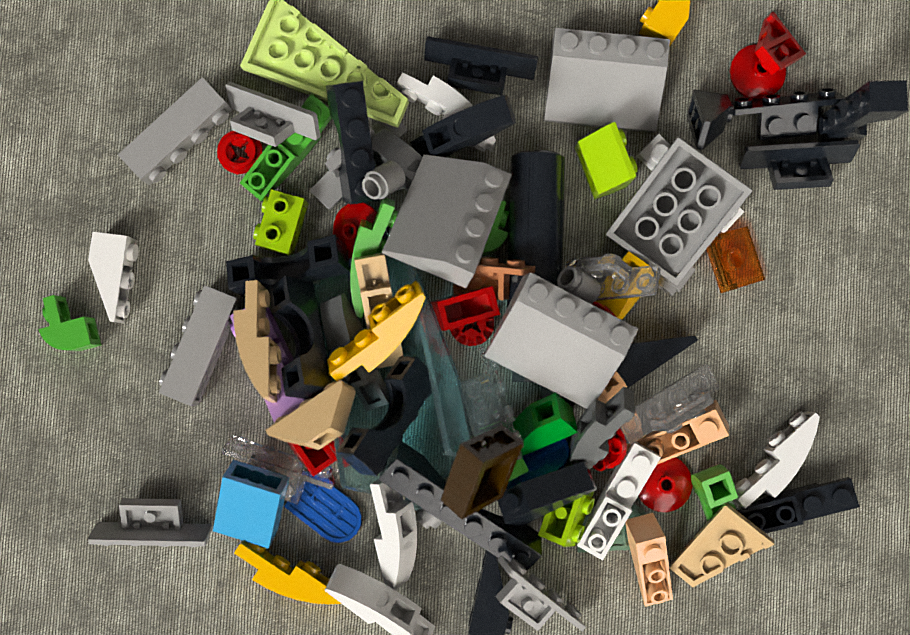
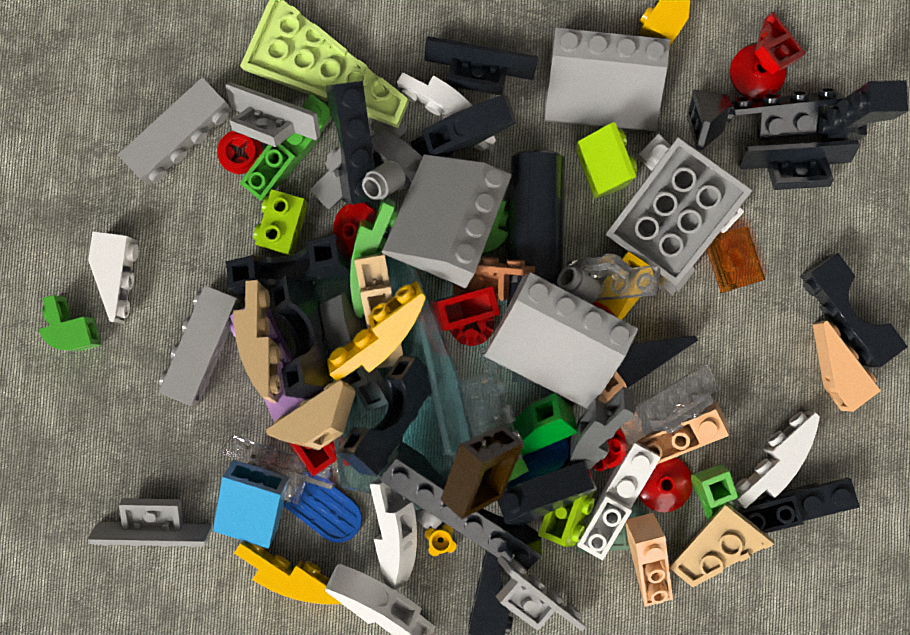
none -> yellow plate [425,524,456,556]
none -> black arch [800,253,908,368]
none -> light nougat slope [813,321,881,412]

